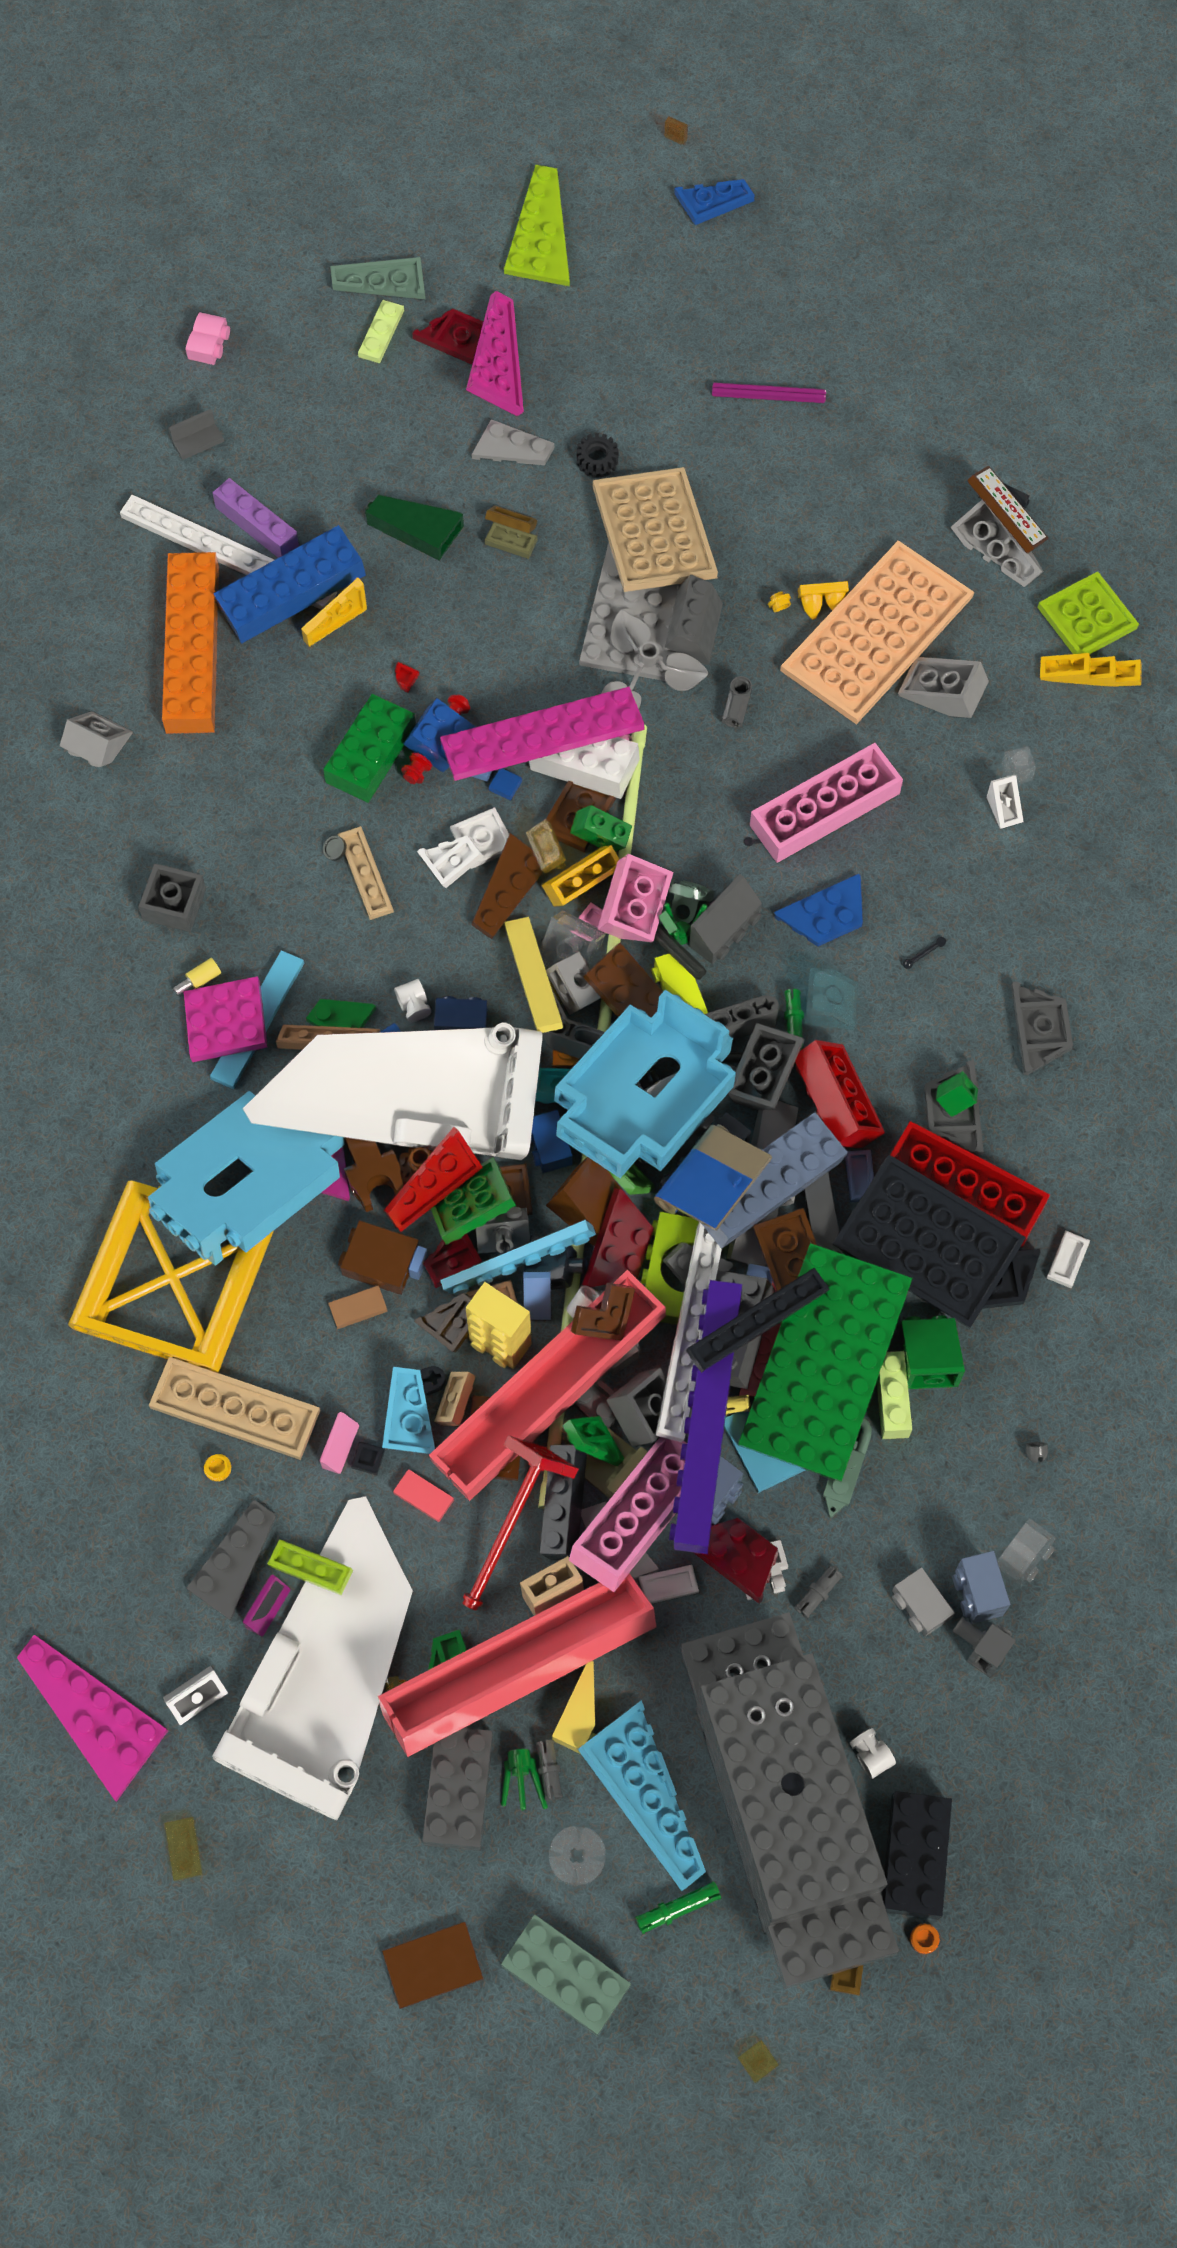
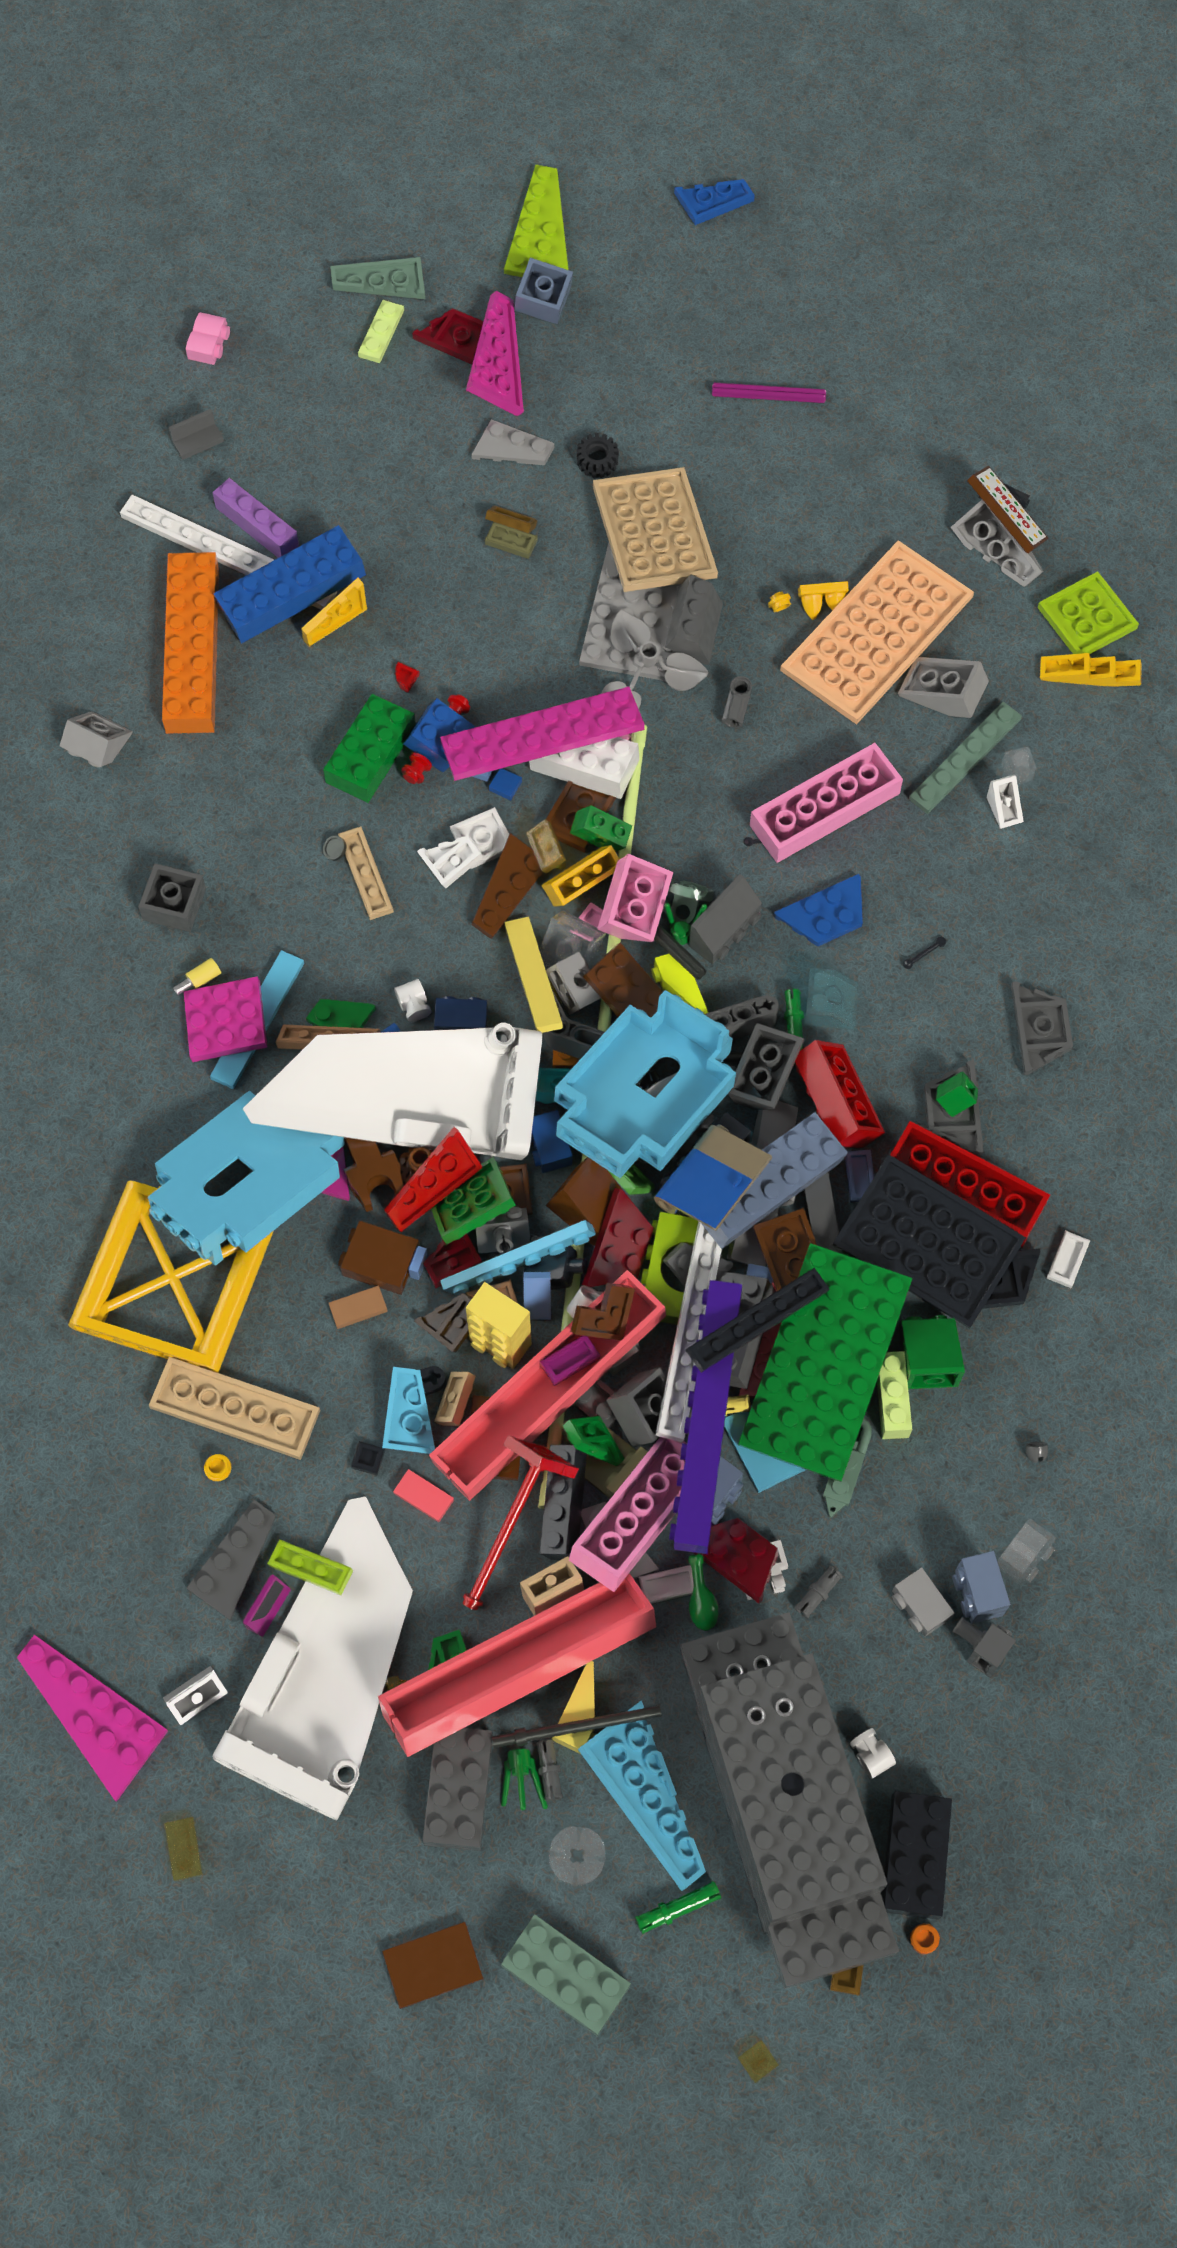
bright pink slope [320,1412,359,1474] -> none
dark green slope [365,495,464,561] -> none
green tile [659,911,681,936] -> none
clear orange tile [664,116,688,145] -> none
none -> pearl dark grey bar [492,1705,662,1748]
none -> sand blue brick [514,258,573,324]
none -> magenta tile [540,1335,600,1386]
none -> green piece [688,1554,718,1631]
none -> sand green plate [909,702,1022,814]

